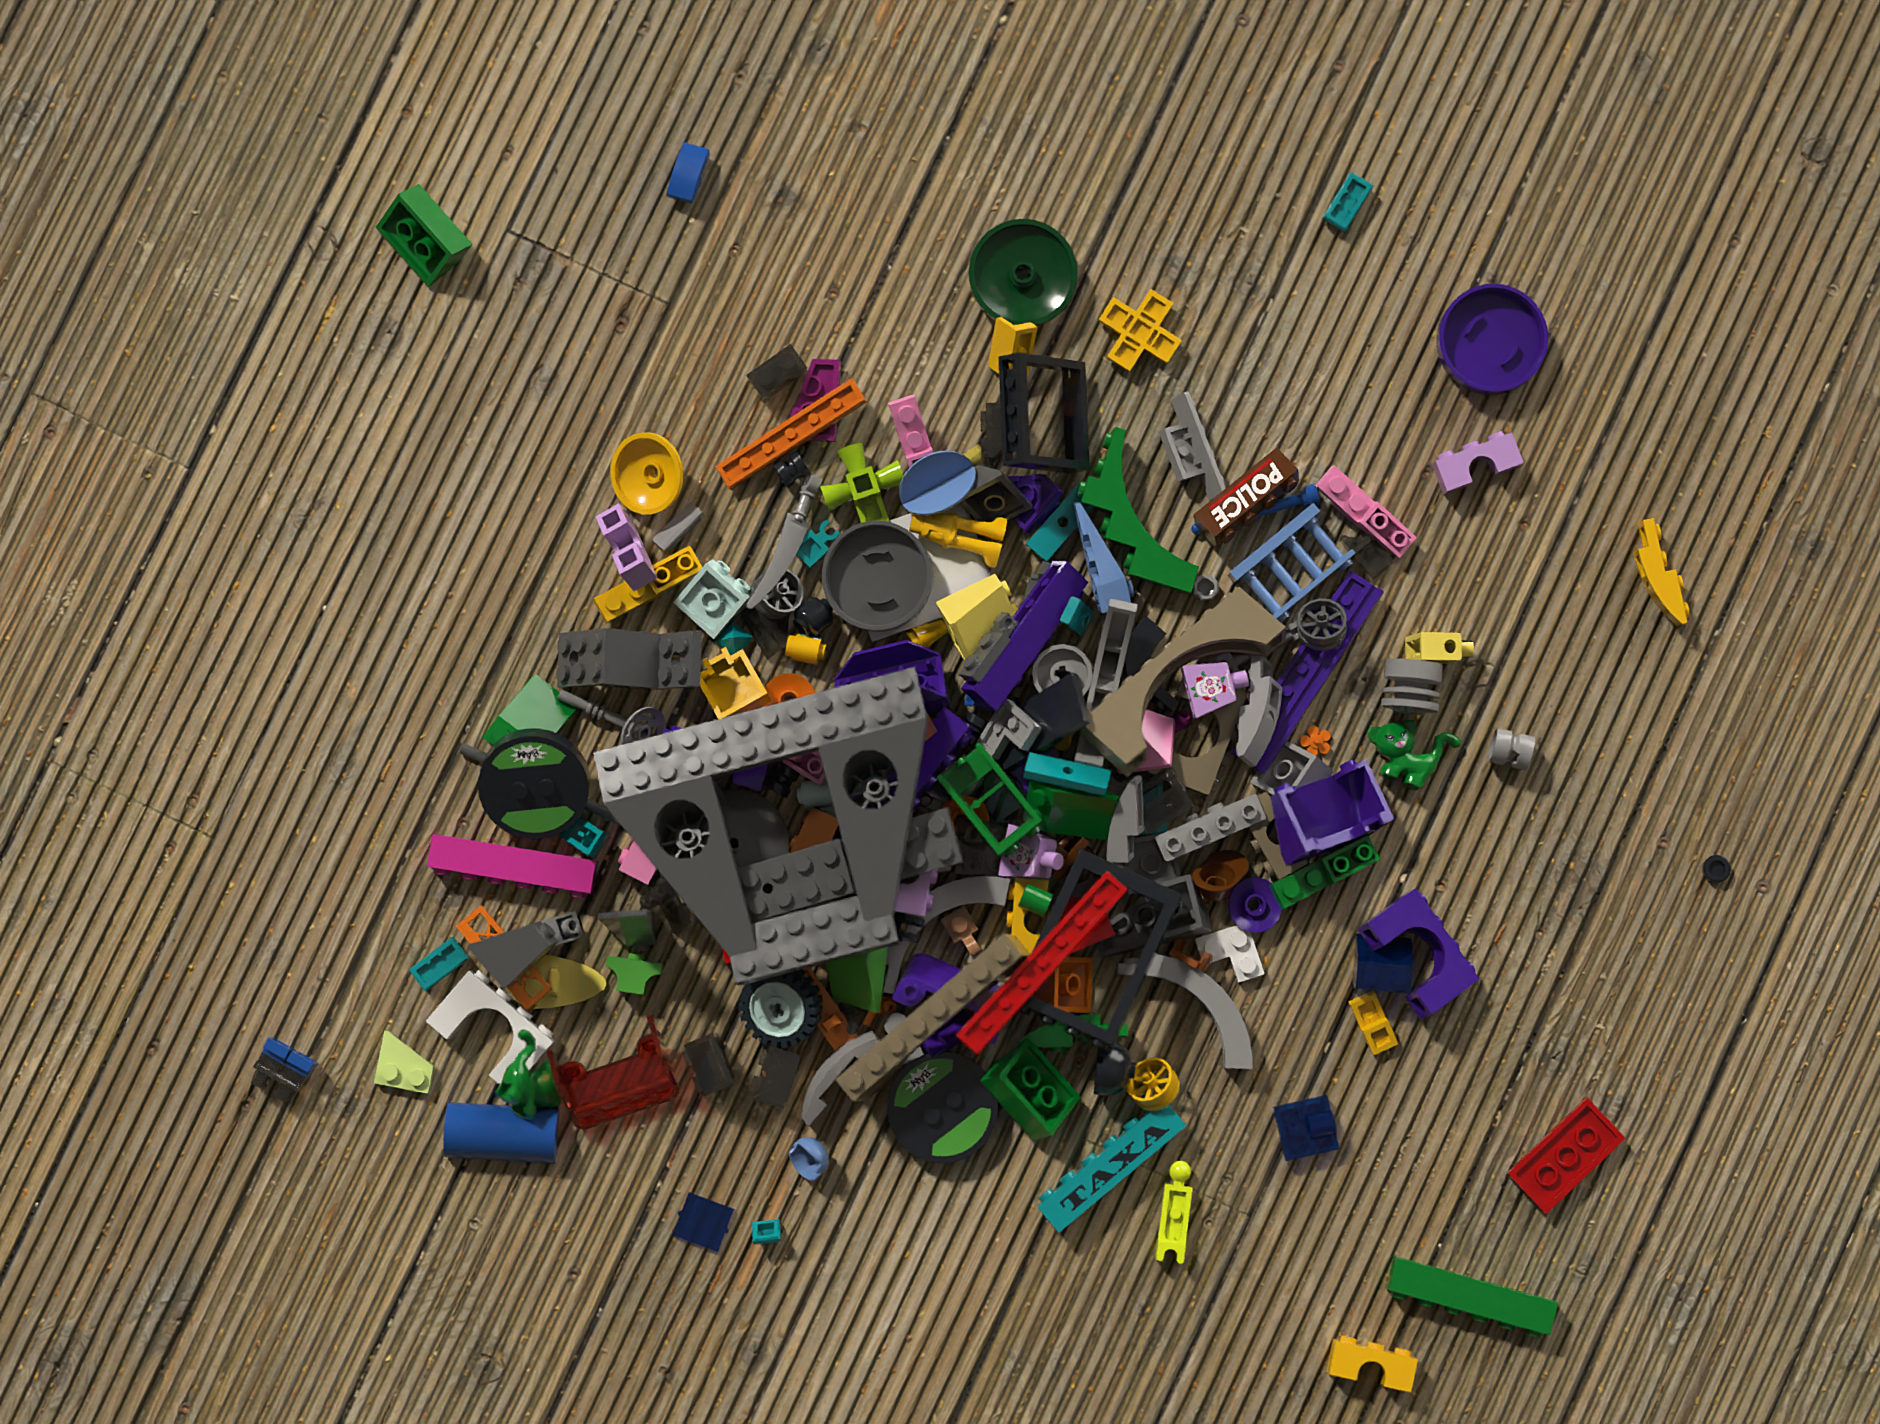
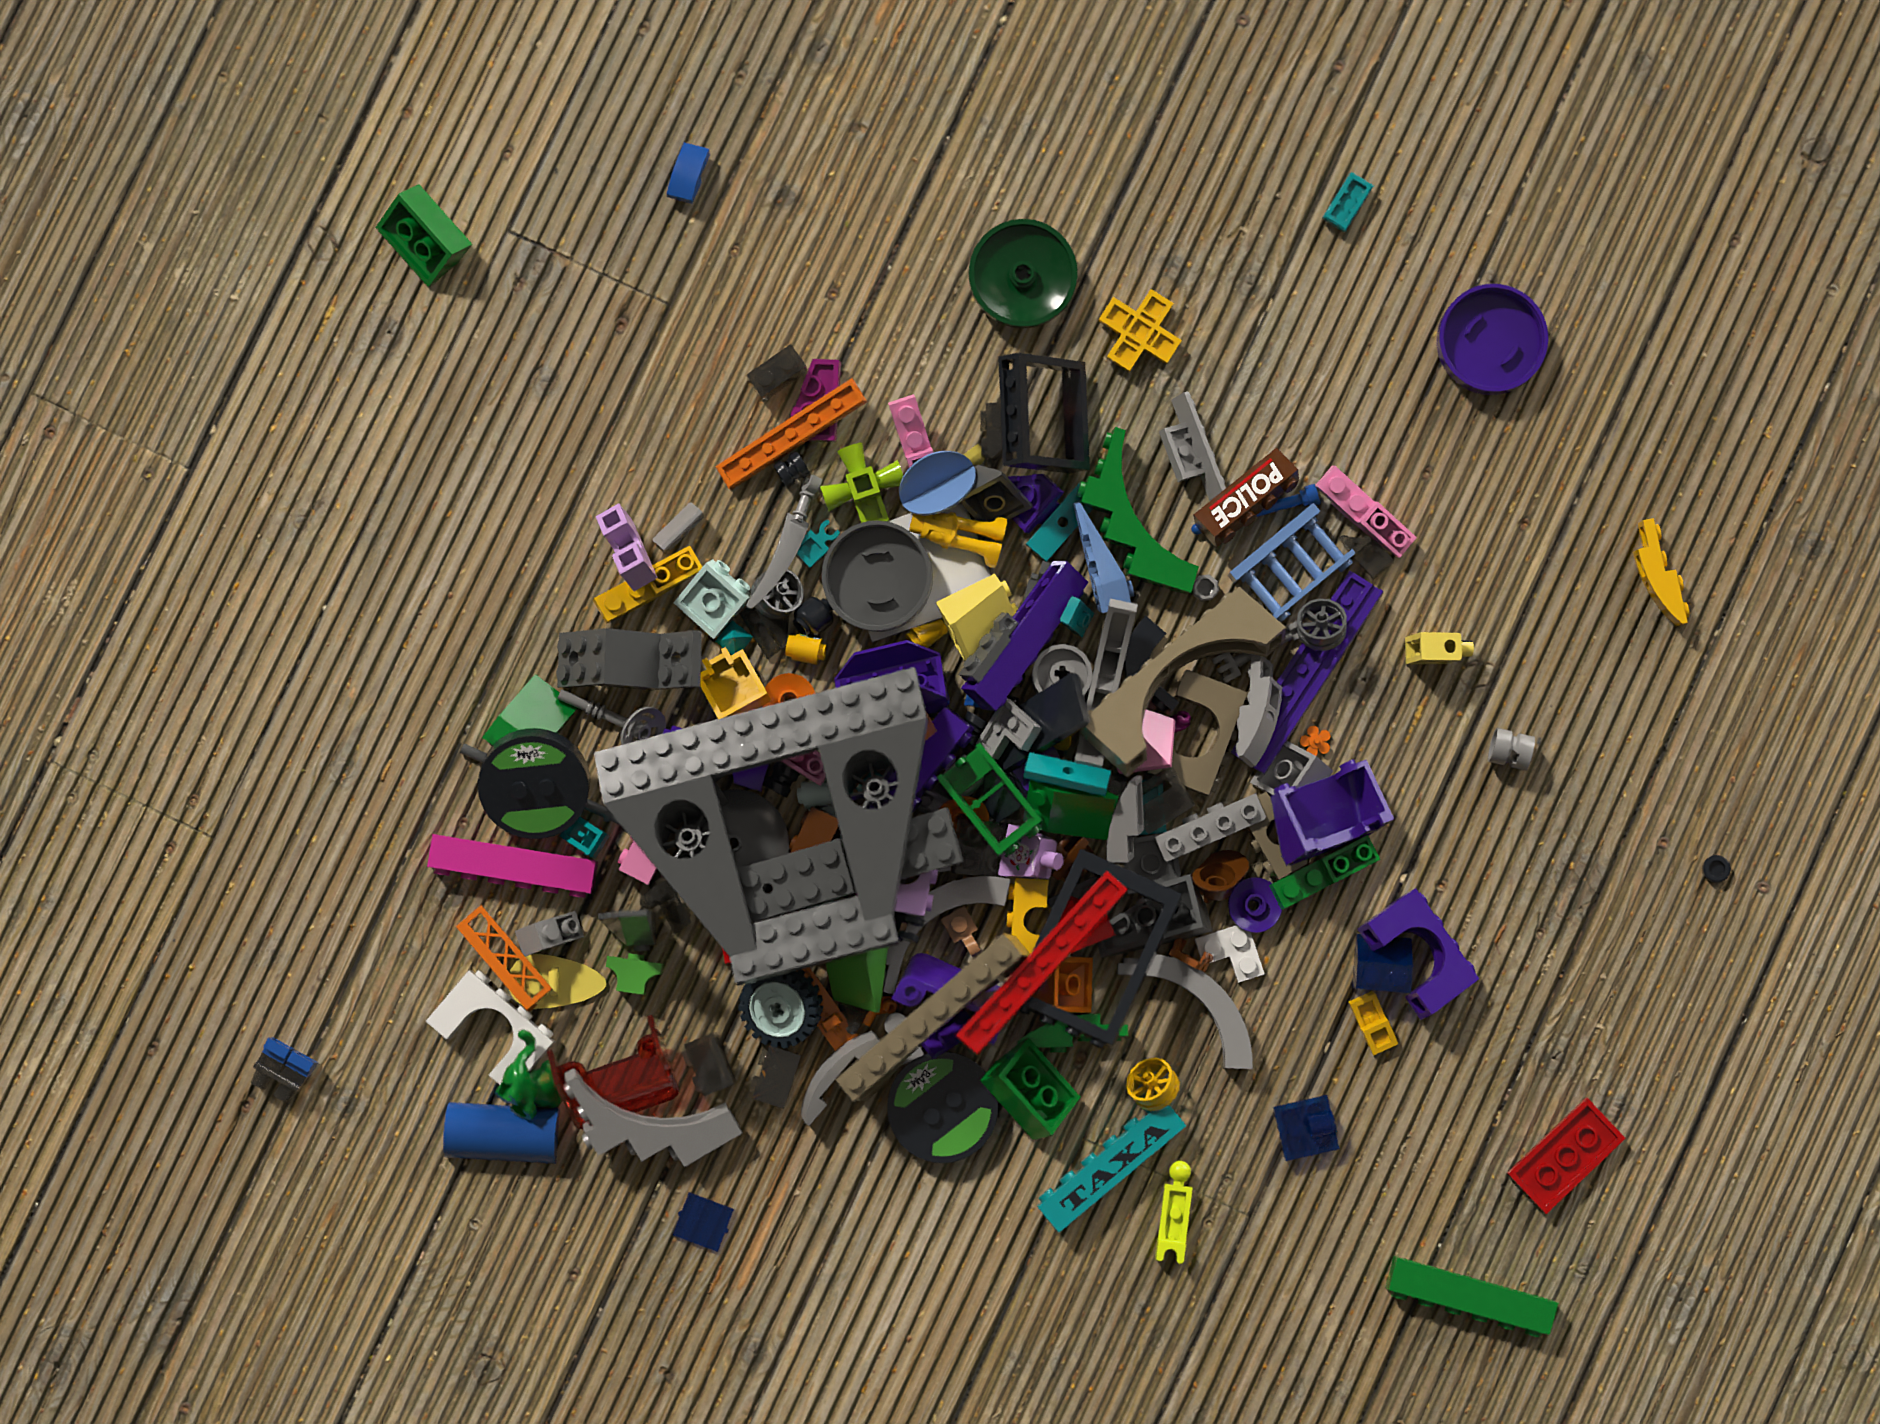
yellowish green wing [374,1031,435,1094] -> none
teal plate [409,936,470,992] -> none
dark grey slope [467,921,559,989] -> none
yellow dish [610,432,683,515] -> none
teal slope [752,1219,781,1245] -> none
medium blue hair [789,1137,829,1181] -> none
yellow panel [988,317,1037,376] -> none
green beam [1018,883,1053,917] -> none
black cylinder [1094,1042,1136,1096] -> none
lavender torso [1181,662,1249,719] -> none
yellow arch [1326,1335,1418,1392] -> none
green animal [1367,720,1461,791] -> none
light grey wheel [1381,659,1443,715] -> none
lavender arch [1432,431,1524,495] -> none
none -> light grey arch [563,1068,742,1167]

